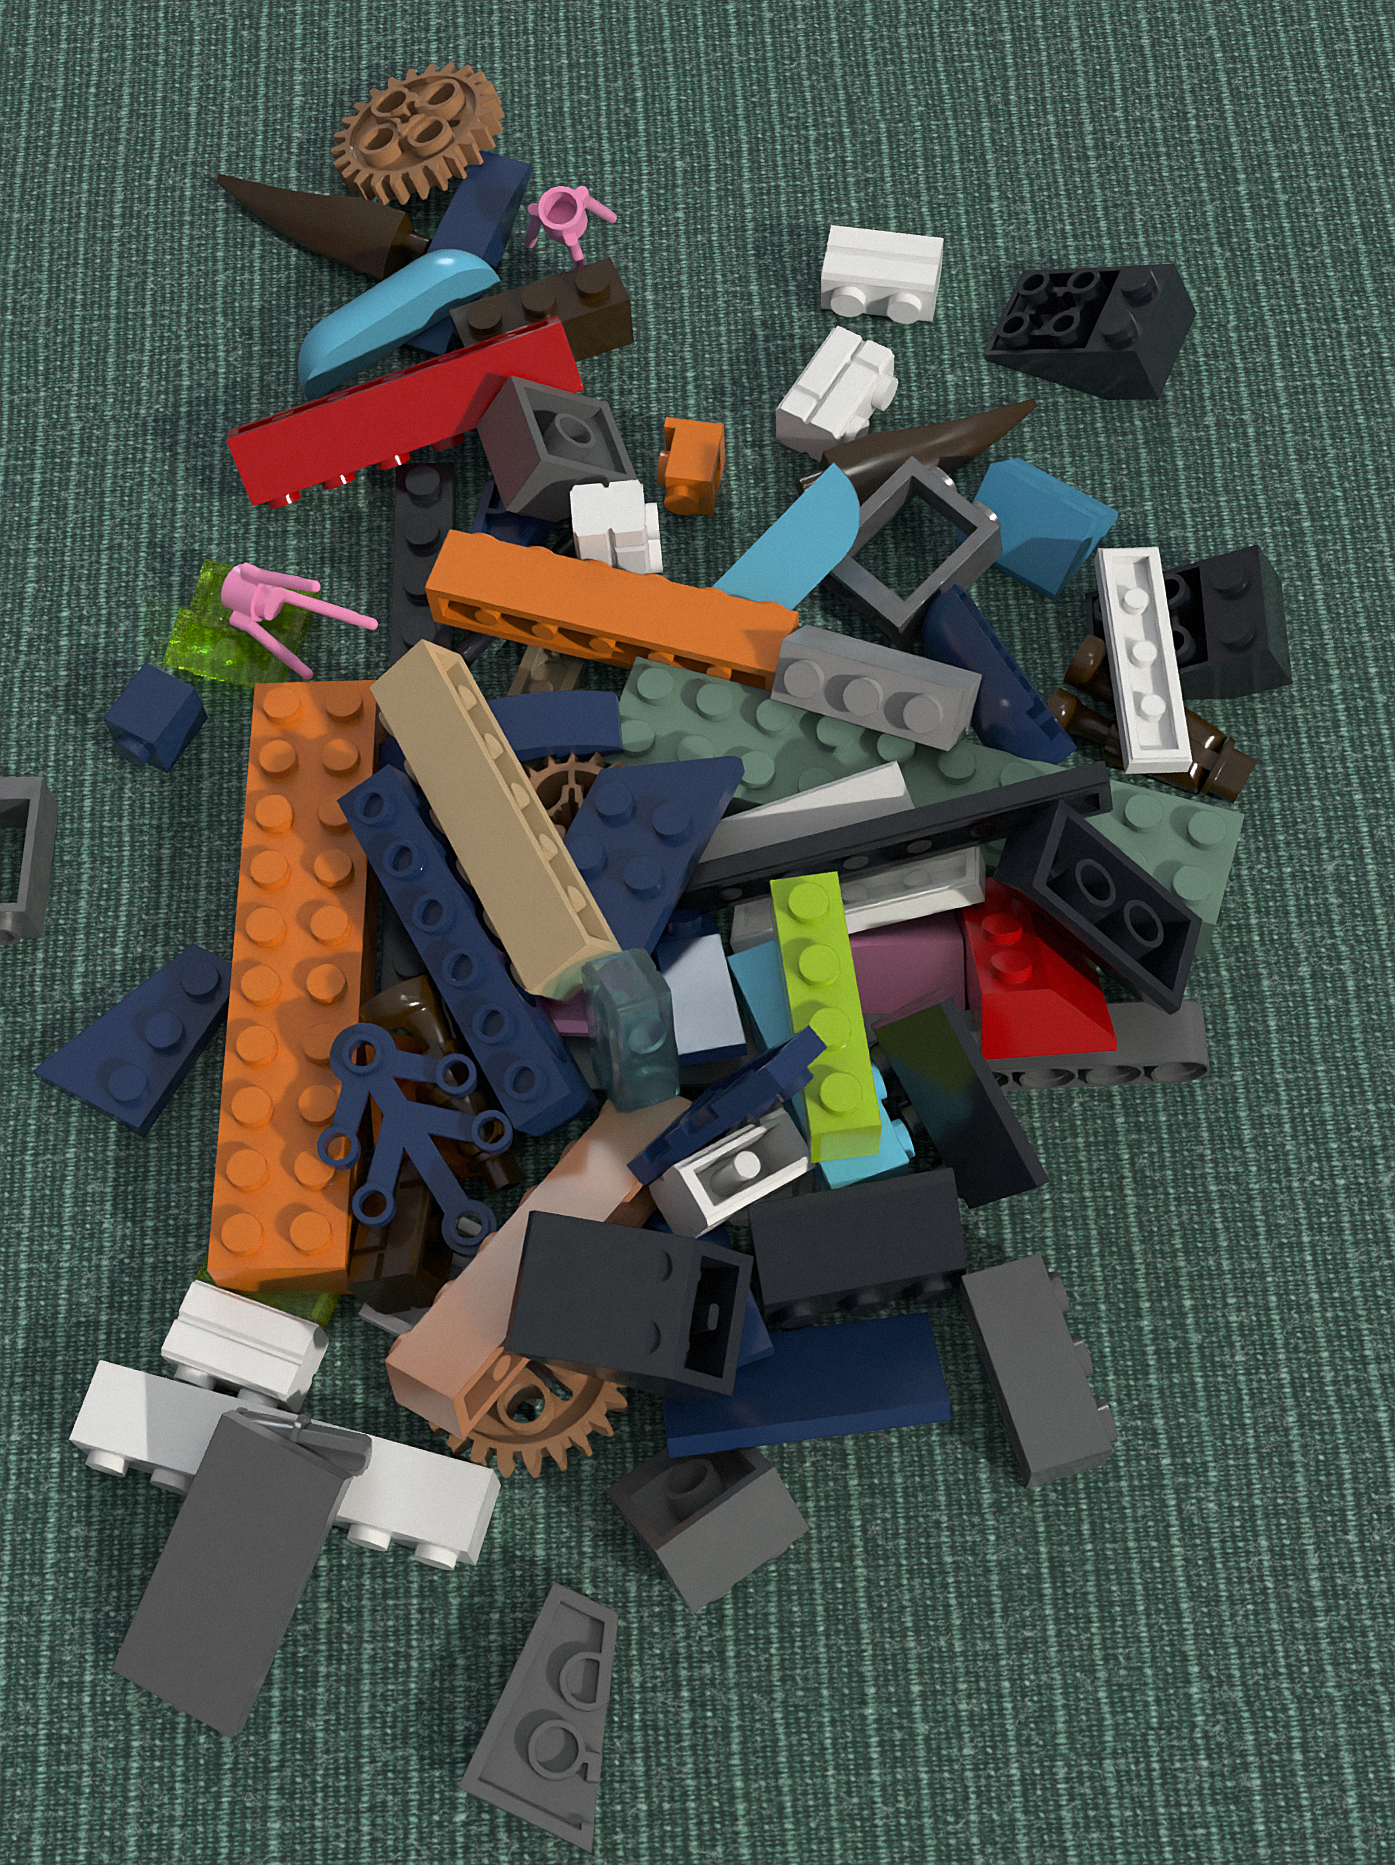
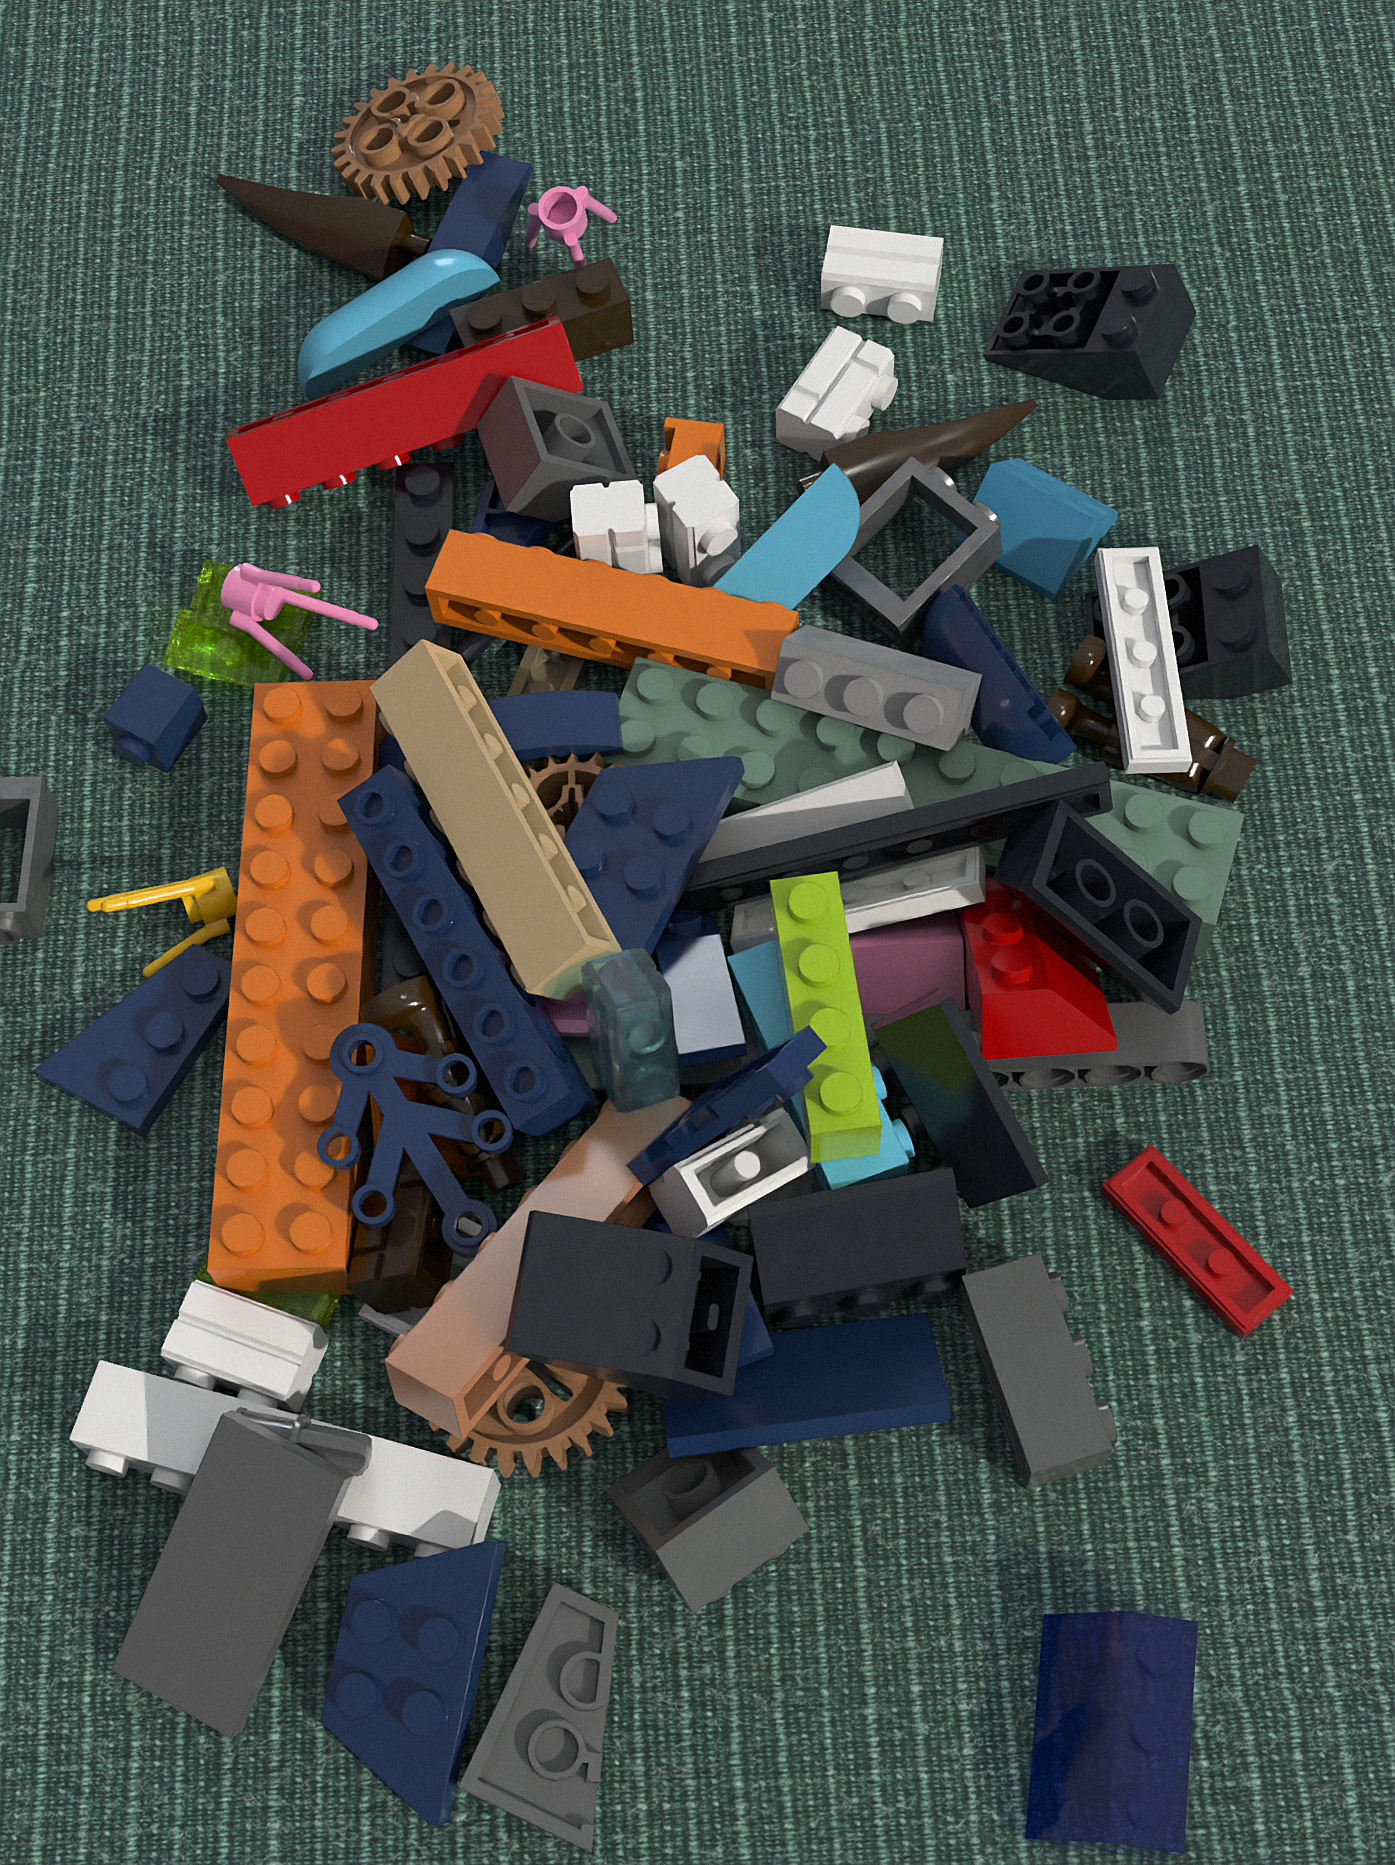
none -> yellow plant [86,867,237,978]
none -> dark blue wing [320,1539,507,1827]
none -> white brick [653,455,741,588]
none -> clear blue slope [1024,1611,1198,1862]
none -> red tile [1100,1144,1294,1340]

